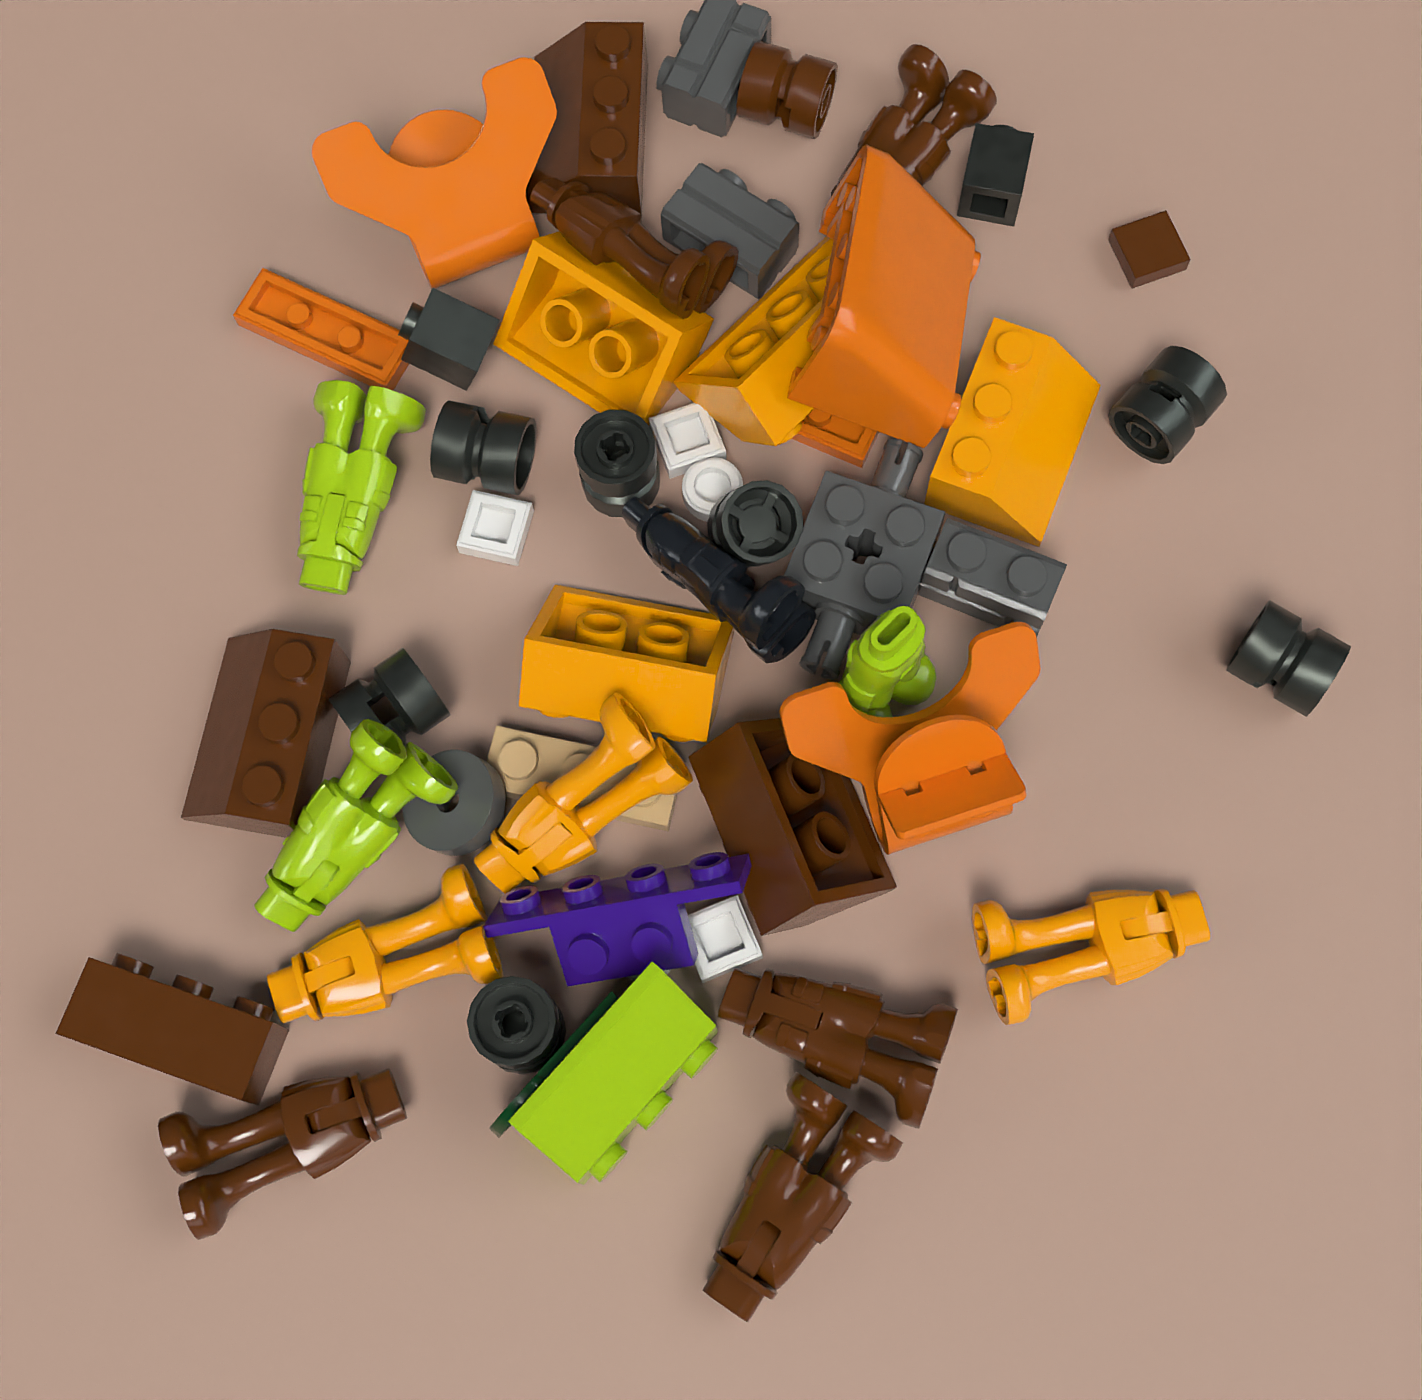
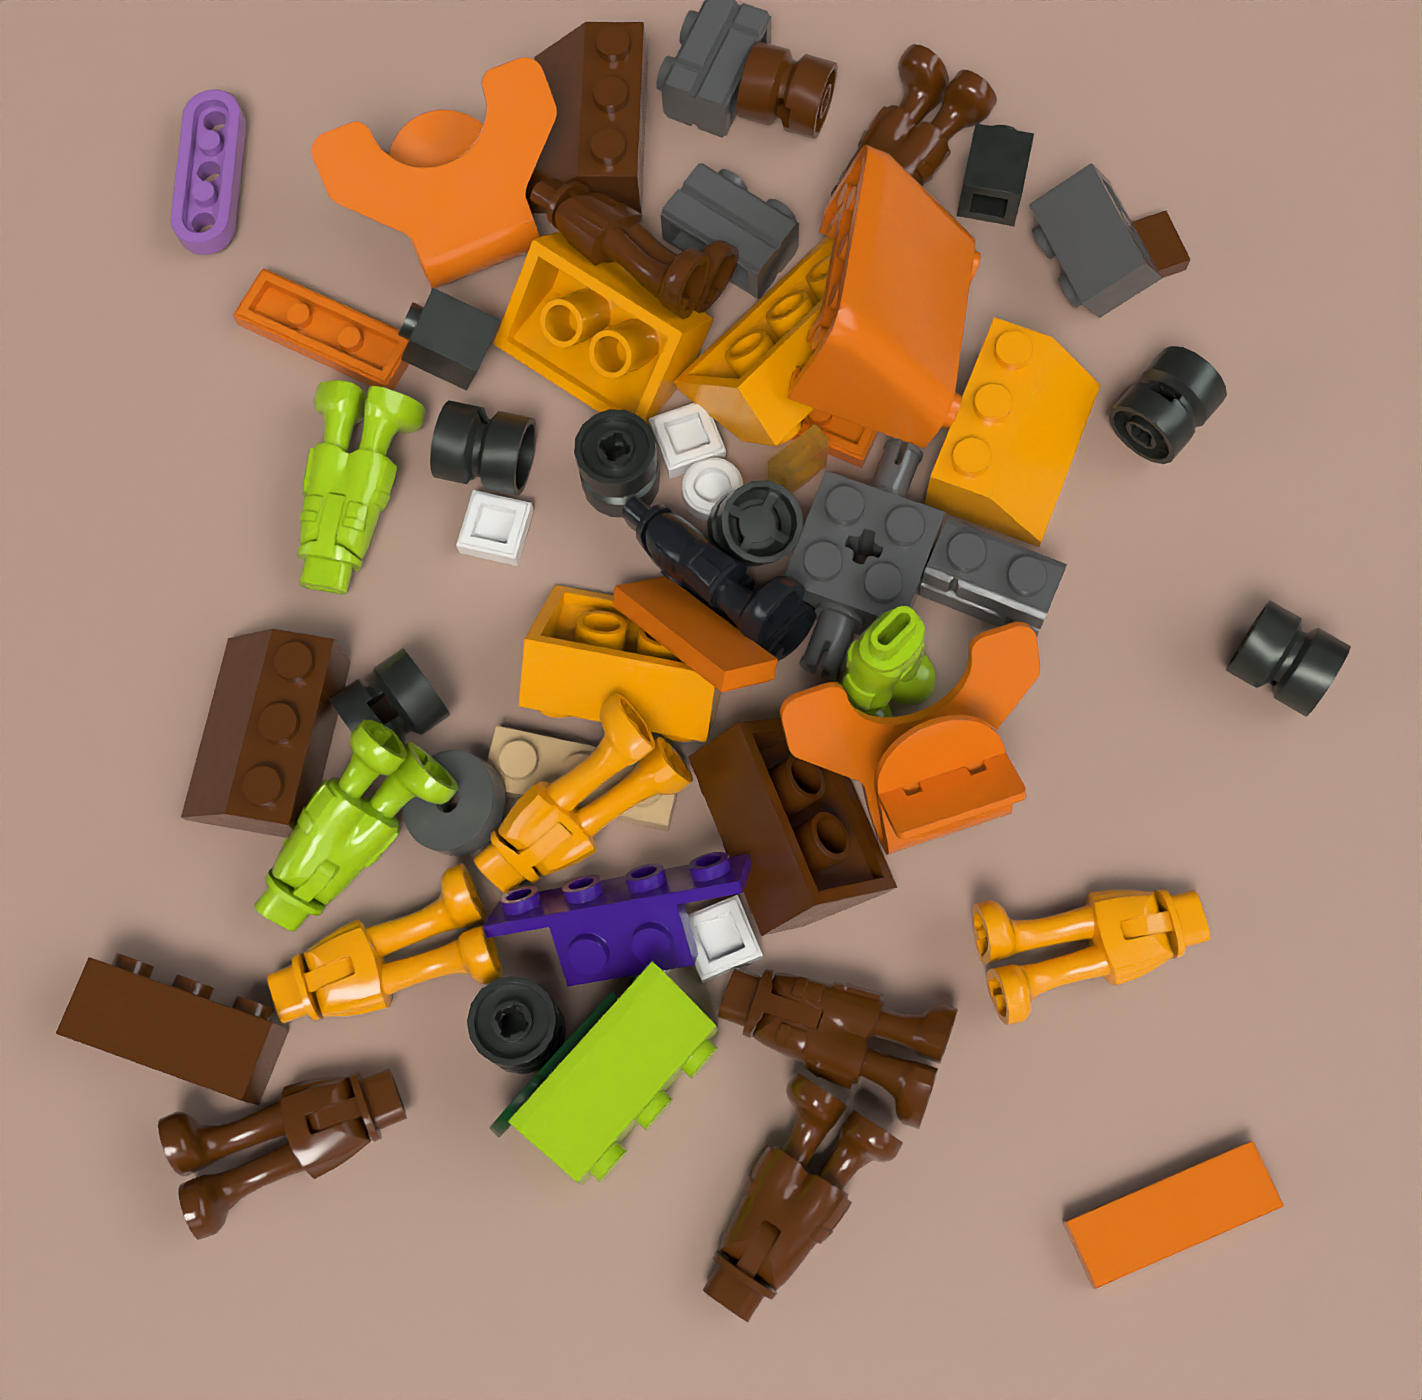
none -> medium lavender plate [171,89,246,255]
none -> orange tile [613,576,778,693]
none -> clear yellow tile [768,424,829,494]
none -> dark grey brick [1029,163,1163,318]
none -> orange tile [1063,1141,1284,1289]

